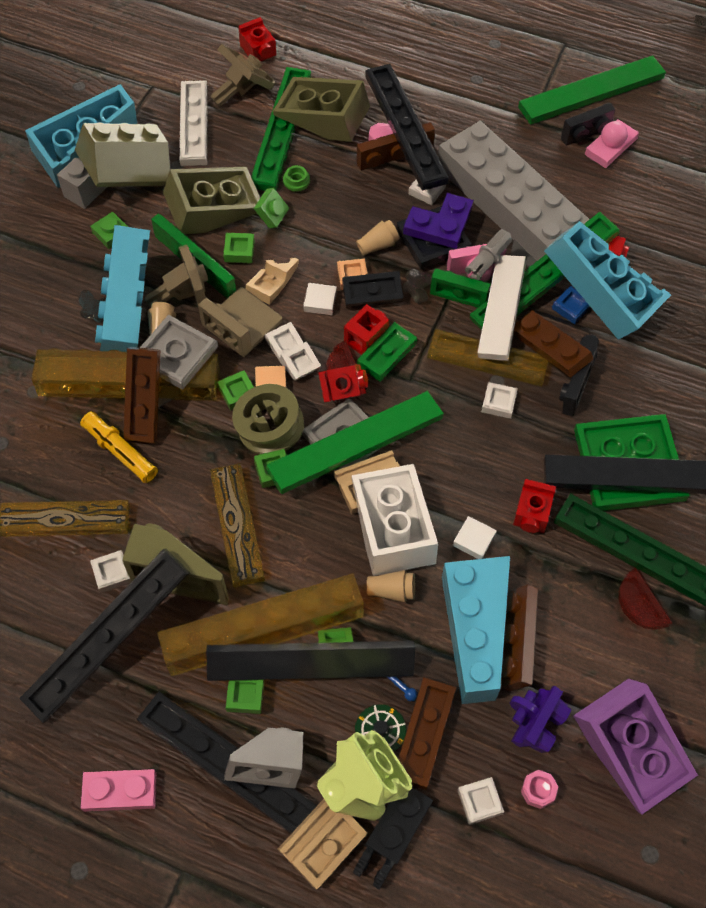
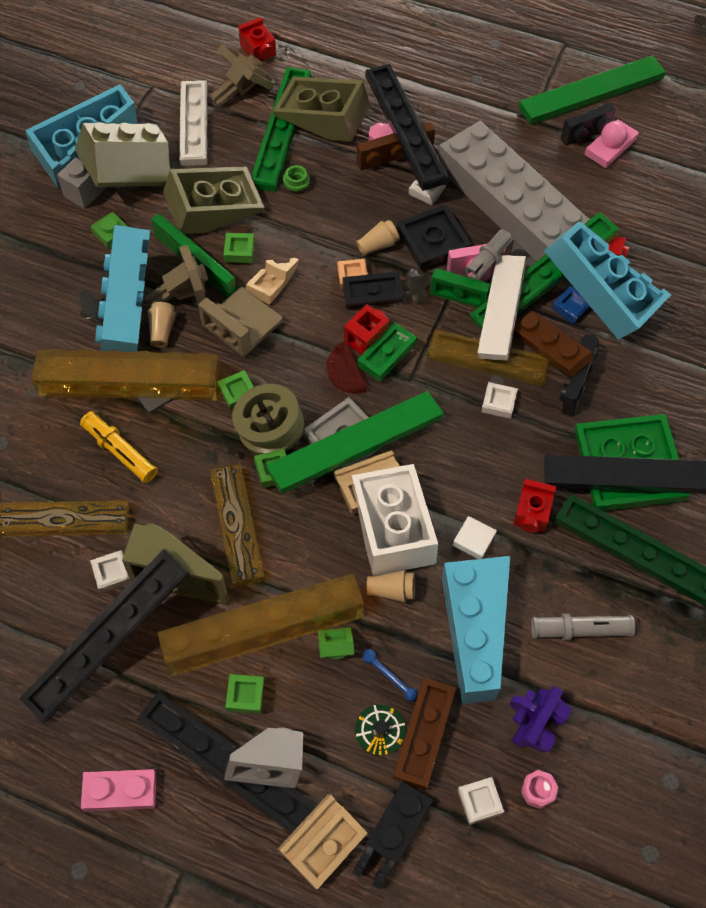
reddish brown plate [124,347,161,443] -> none
light grey tile [140,315,218,390] -> none
black tile [206,641,415,681] -> none
bright green plate [253,188,289,229] -> none
light nougat tile [255,366,286,387] -> none
white slope [265,322,321,381] -> none
white tile [304,283,337,315] -> none
yellowish green piece [317,730,412,821] -> none
red brick [318,364,368,402] -> none
dark purple plate [403,193,474,249] -> none
reddish brown plate [500,584,538,691] -> none
medium lavender slope [573,679,698,815] -> none
clear red tile [619,568,672,630] -> none
none -> light grey pin [531,614,635,641]

